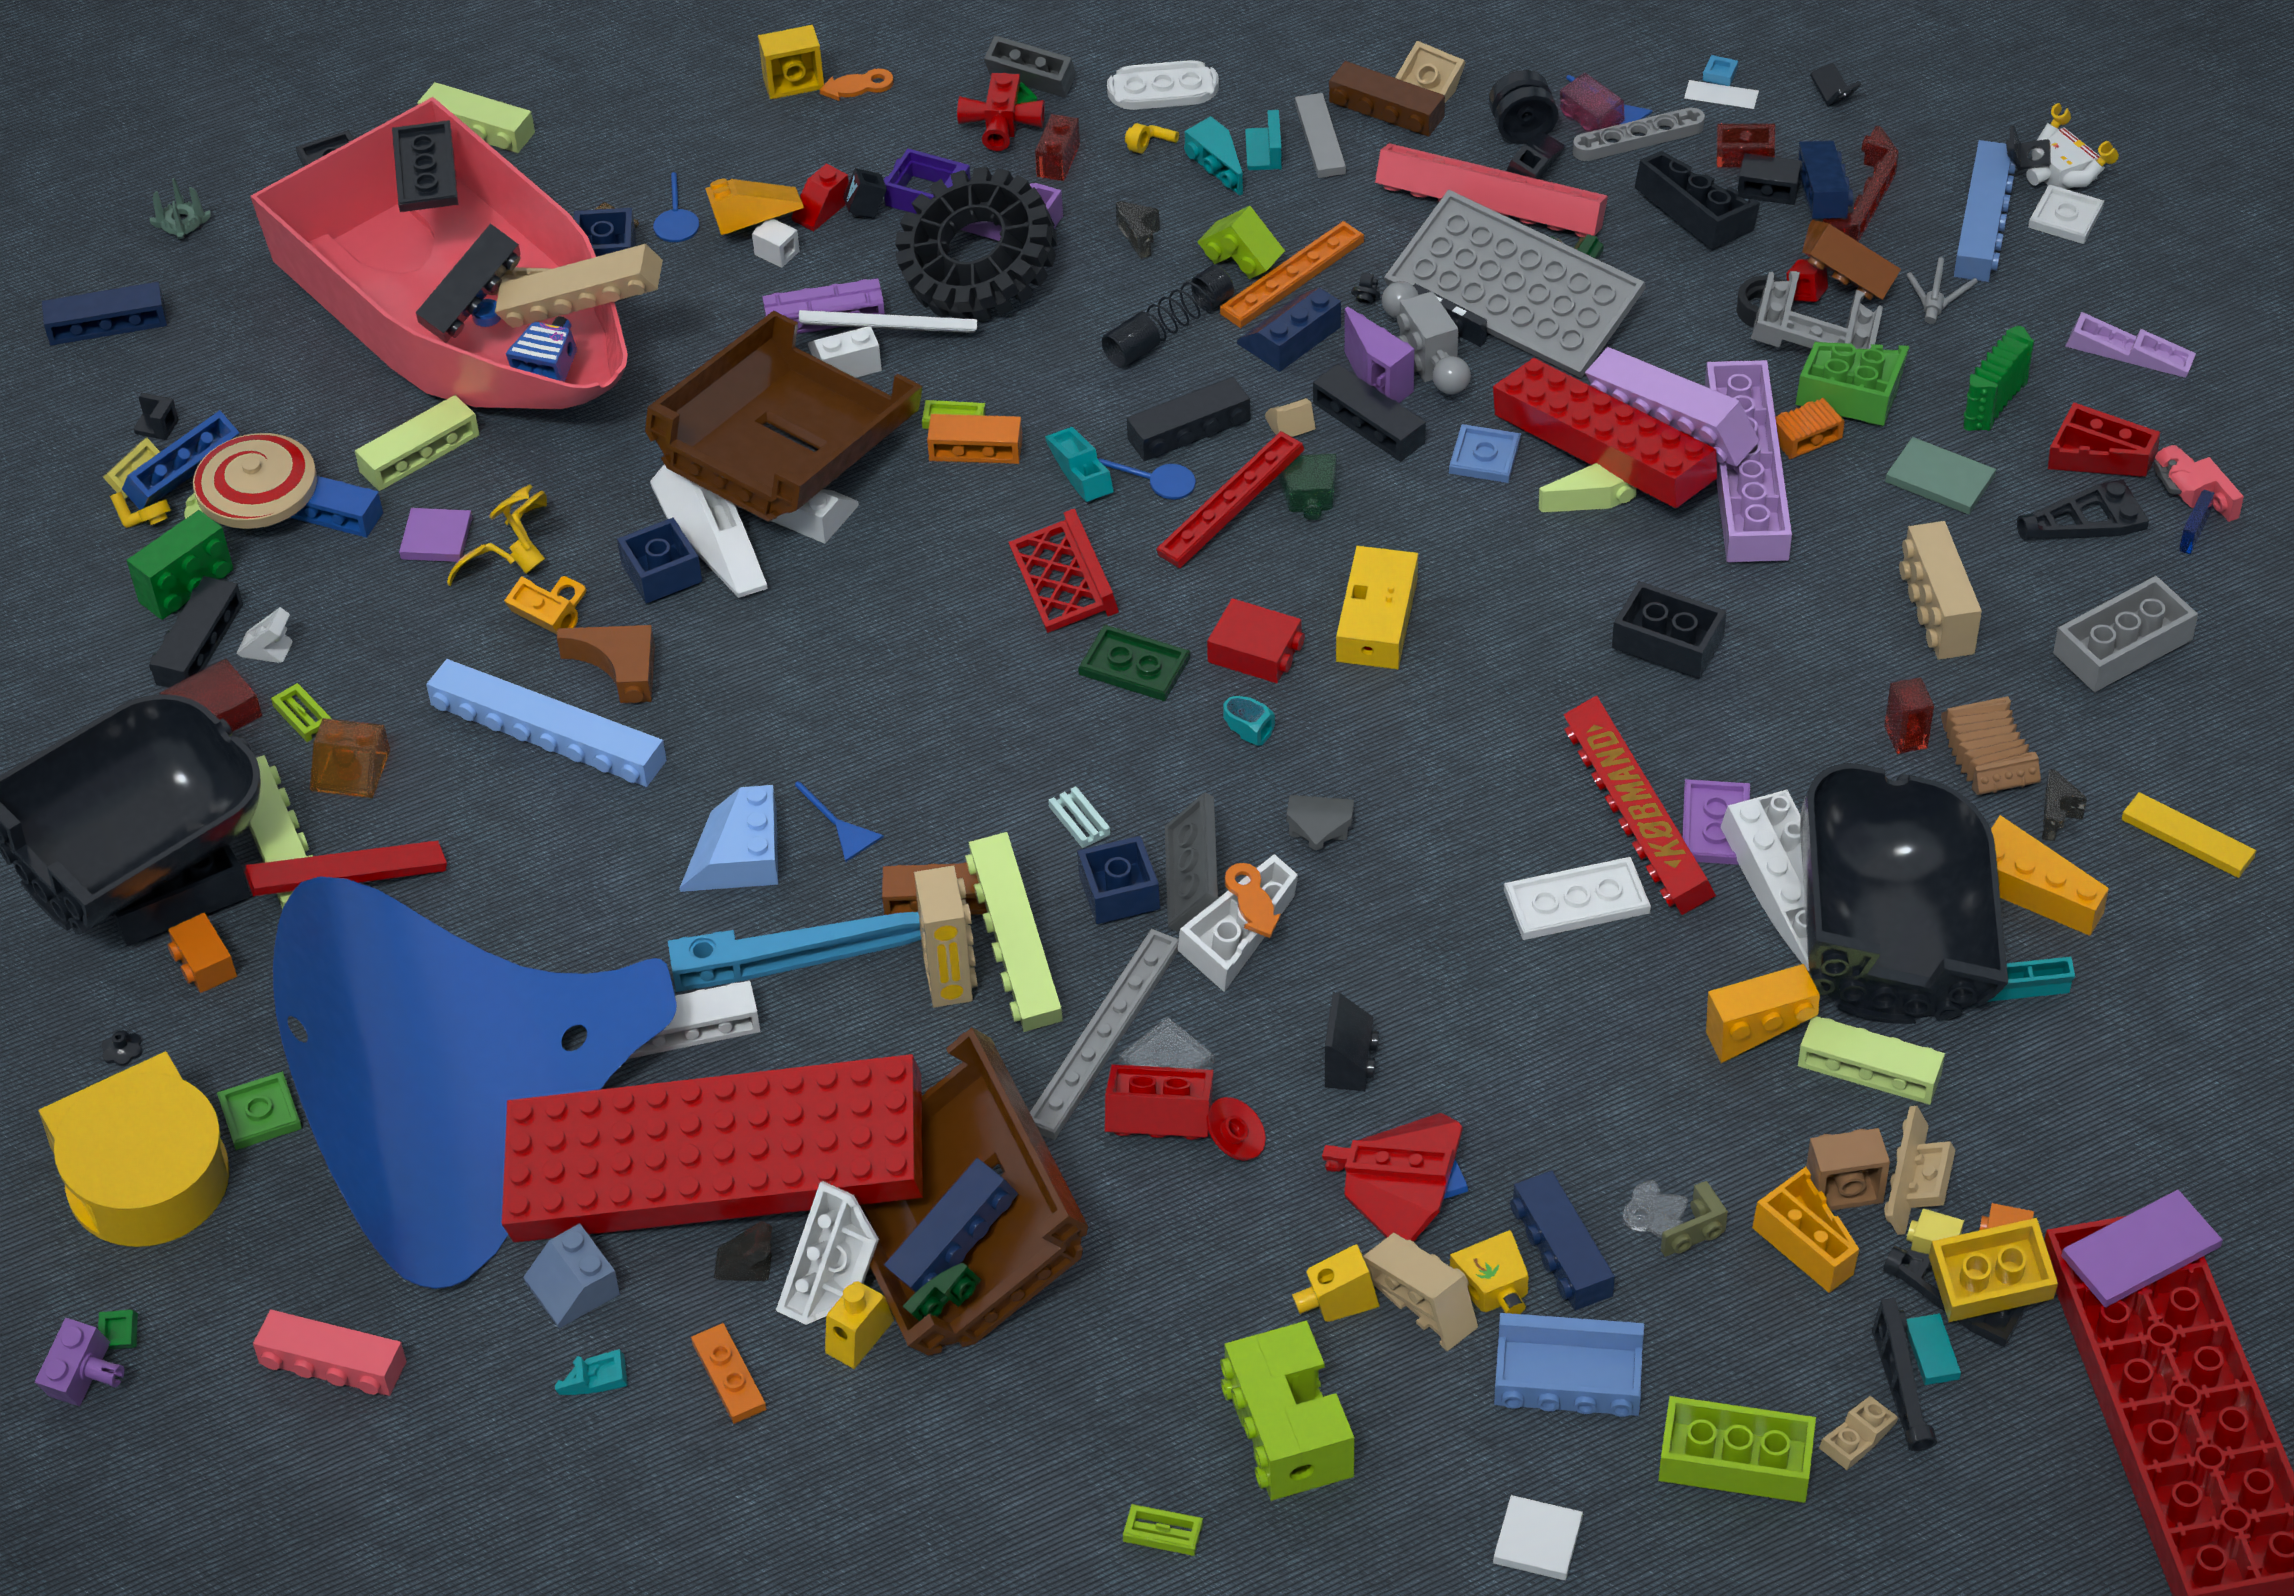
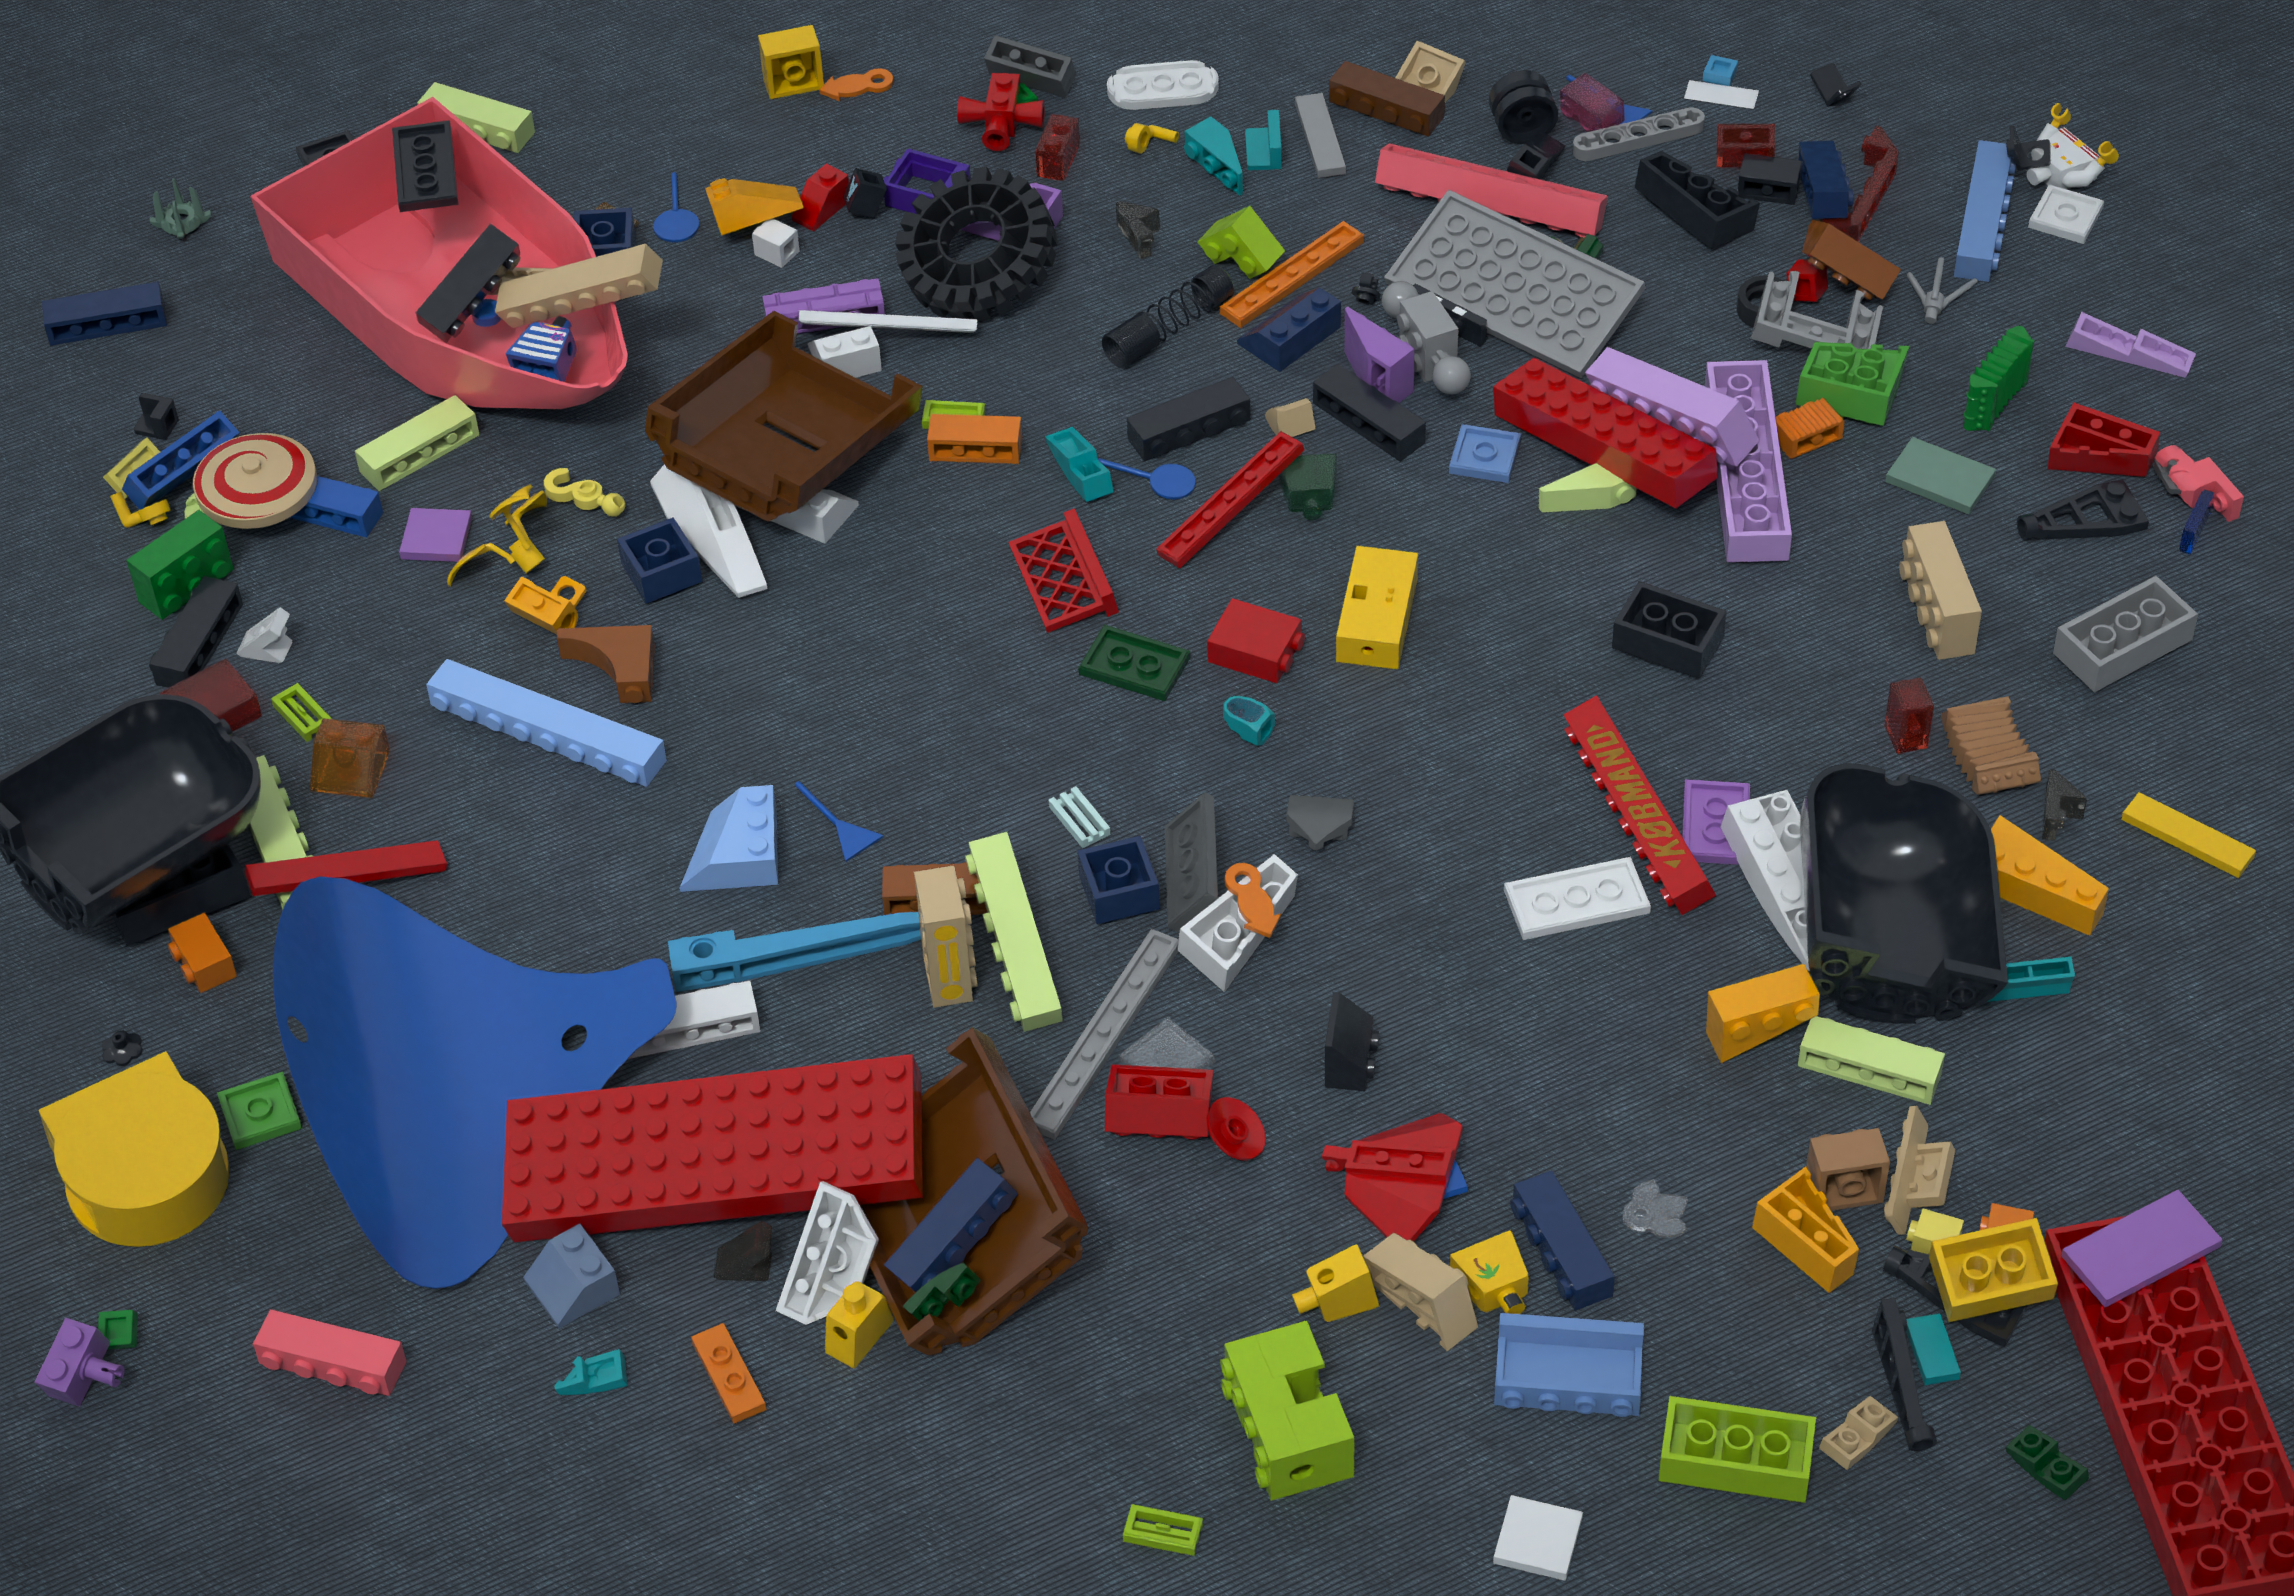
olive bracket [1661,1181,1728,1257] -> none
none -> light yellow piece [544,468,625,517]
none -> dark green slope [2006,1425,2089,1500]

